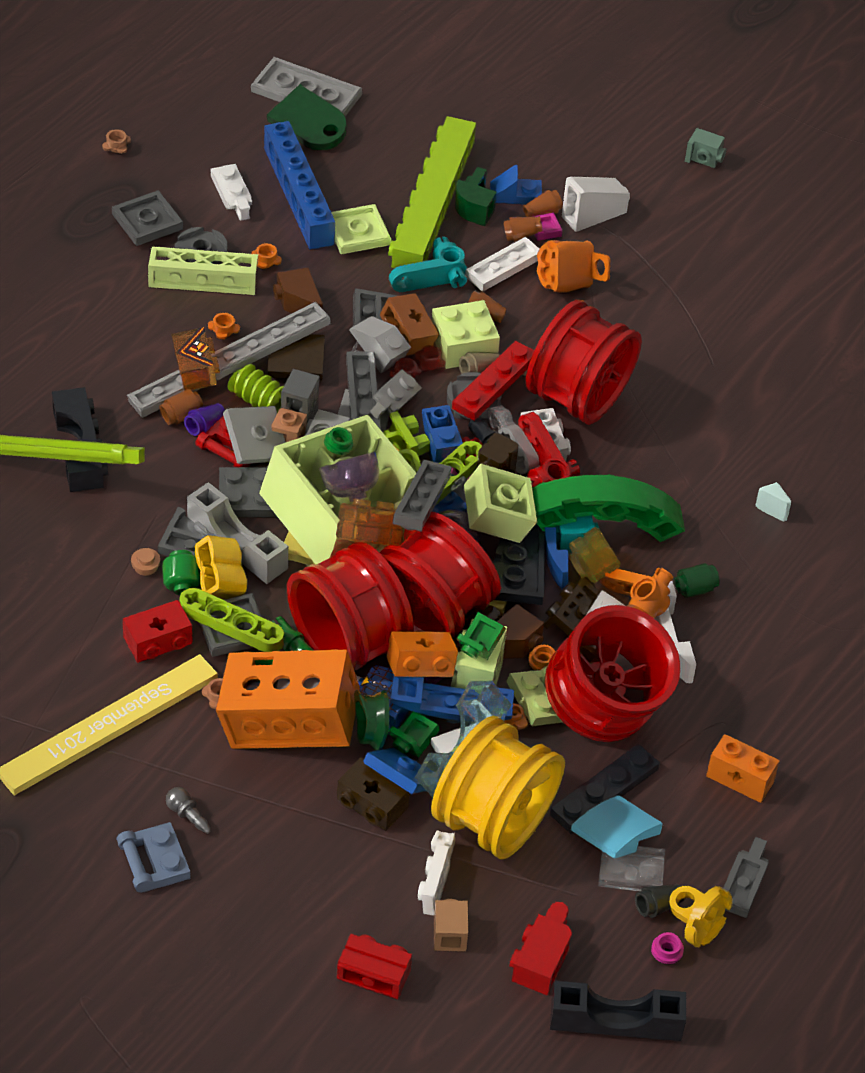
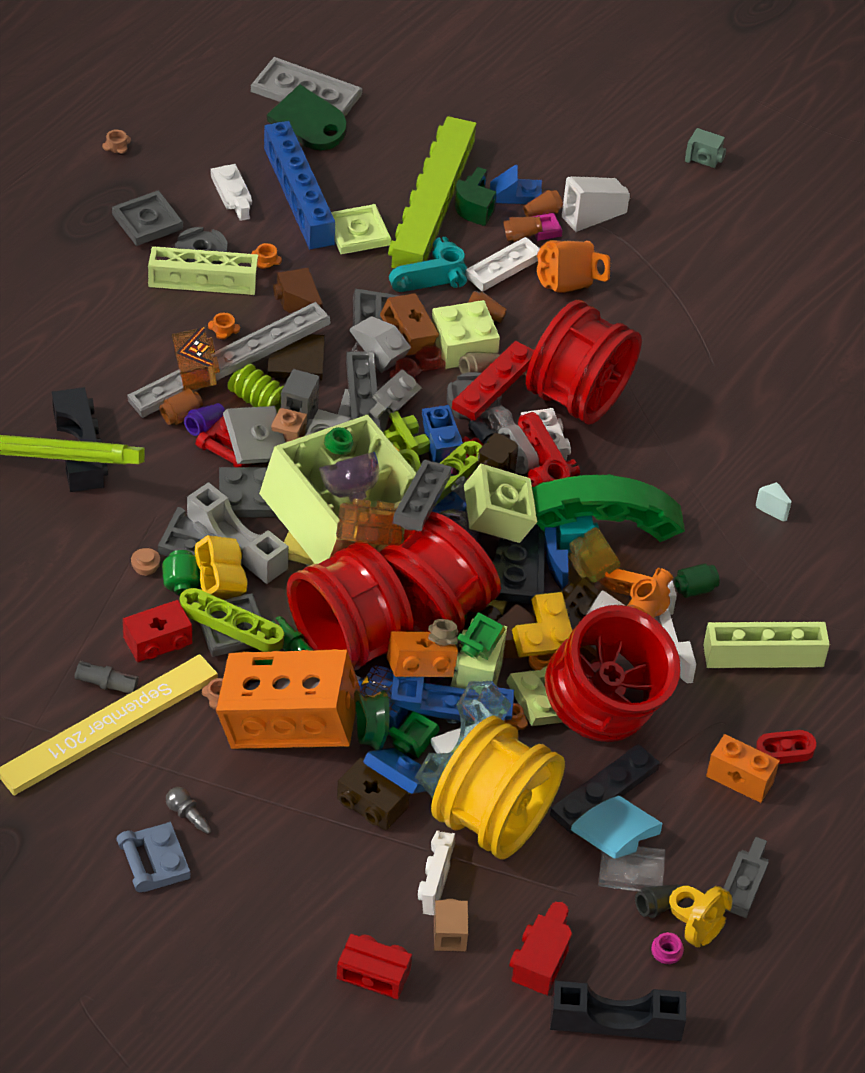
none -> dark grey pin [75,660,139,694]
none -> dark tan plate [428,619,459,646]
none -> yellow plate [512,592,572,657]
none -> yellowish green brick [703,622,829,668]
none -> red plate [755,730,816,764]

